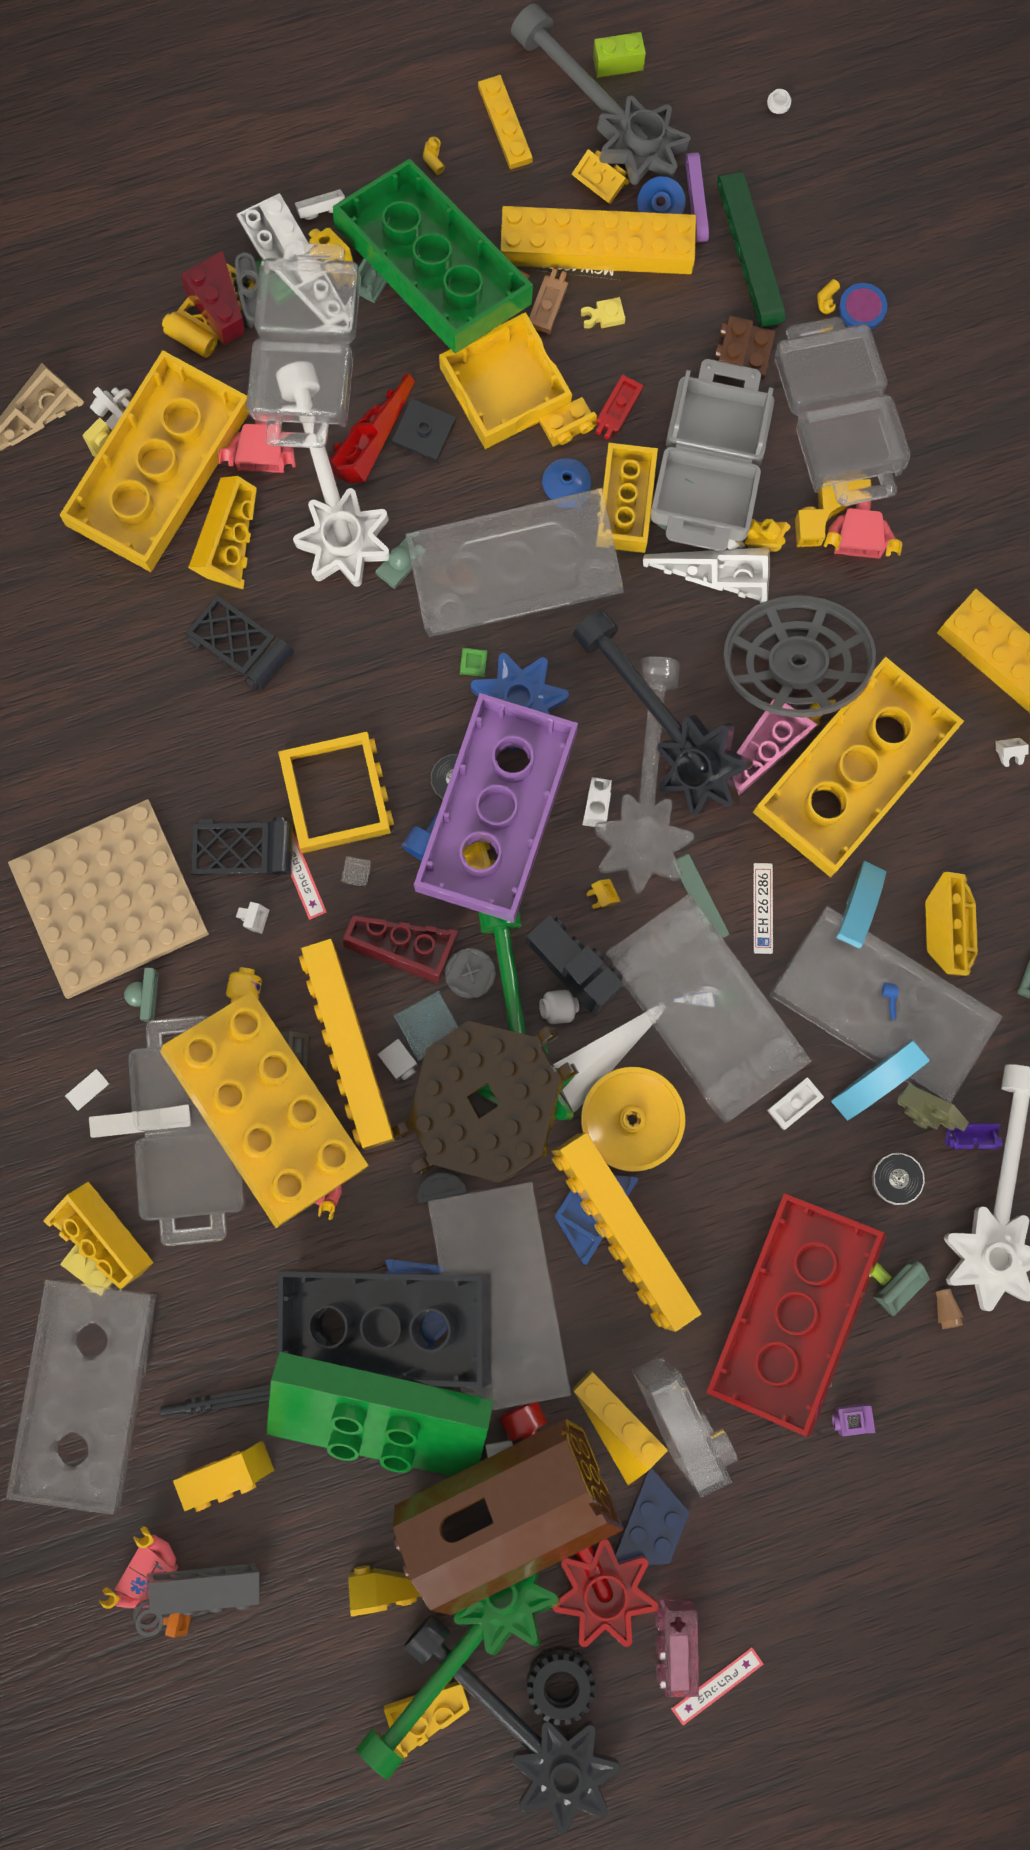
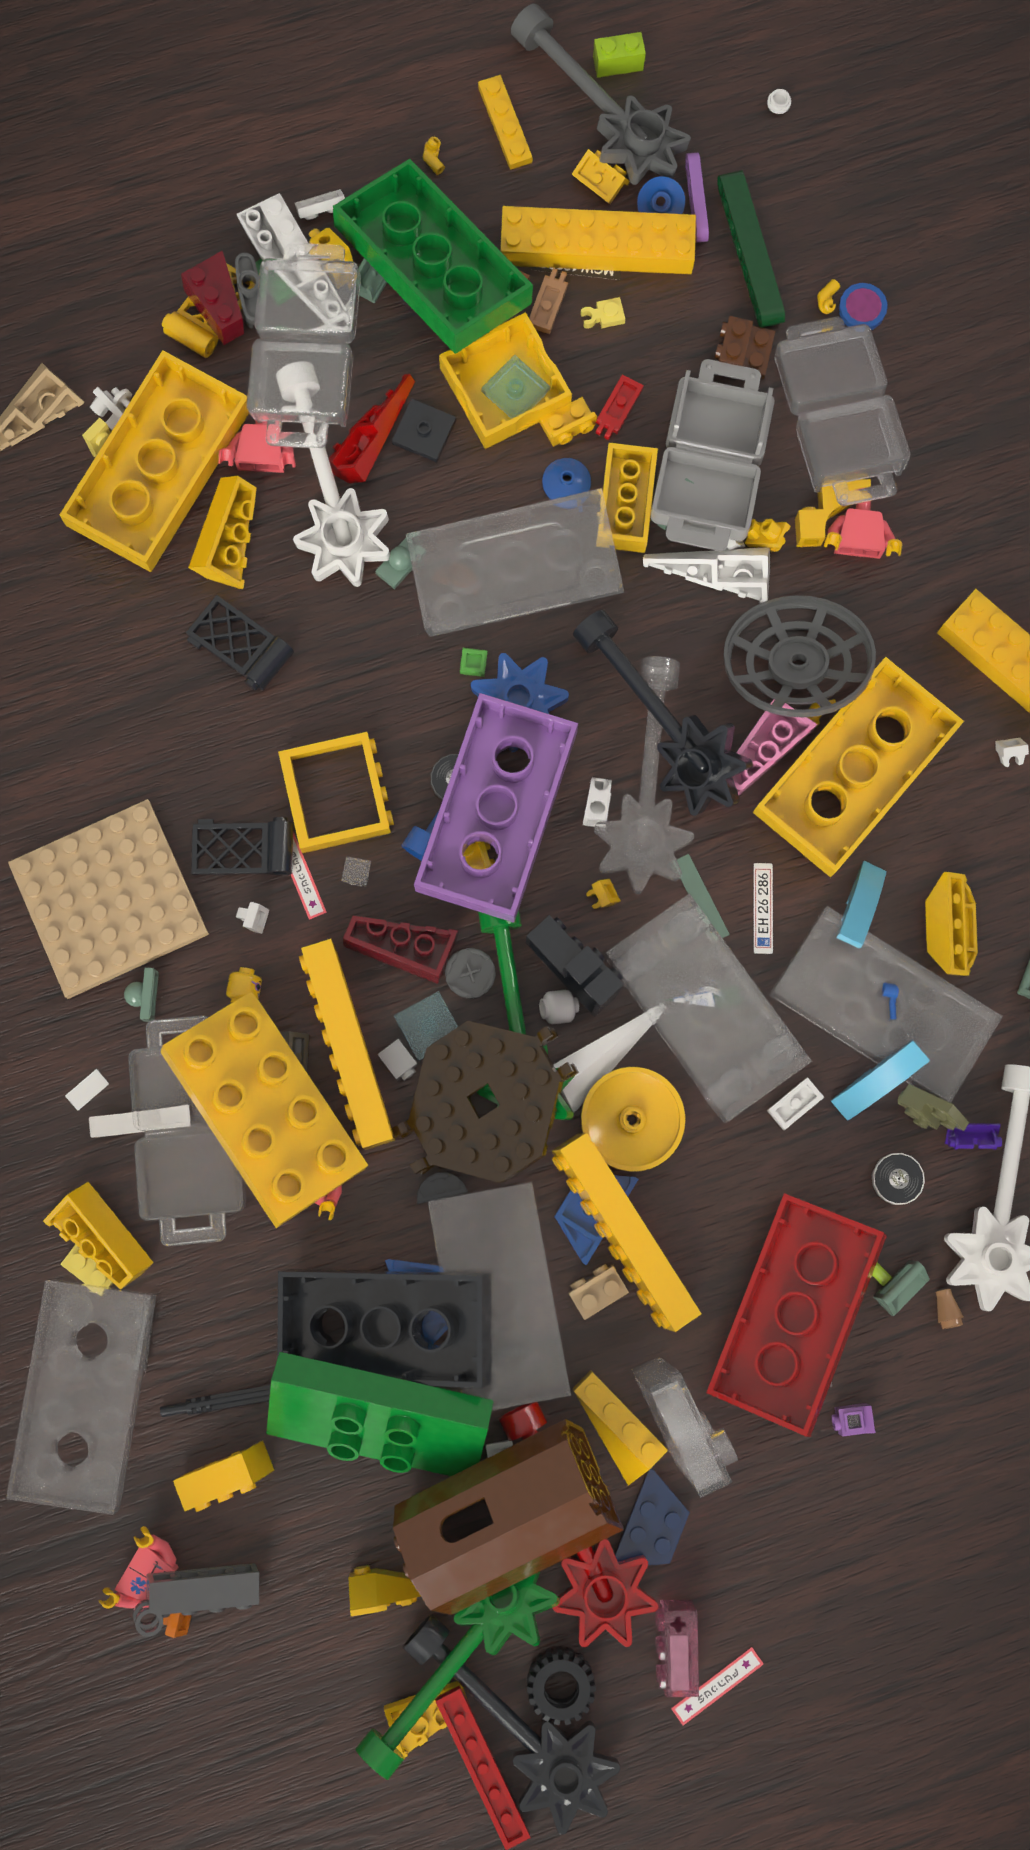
none -> red plate [435,1685,531,1850]
none -> clear light blue plate [481,355,550,418]
none -> tan bracket [568,1264,629,1320]

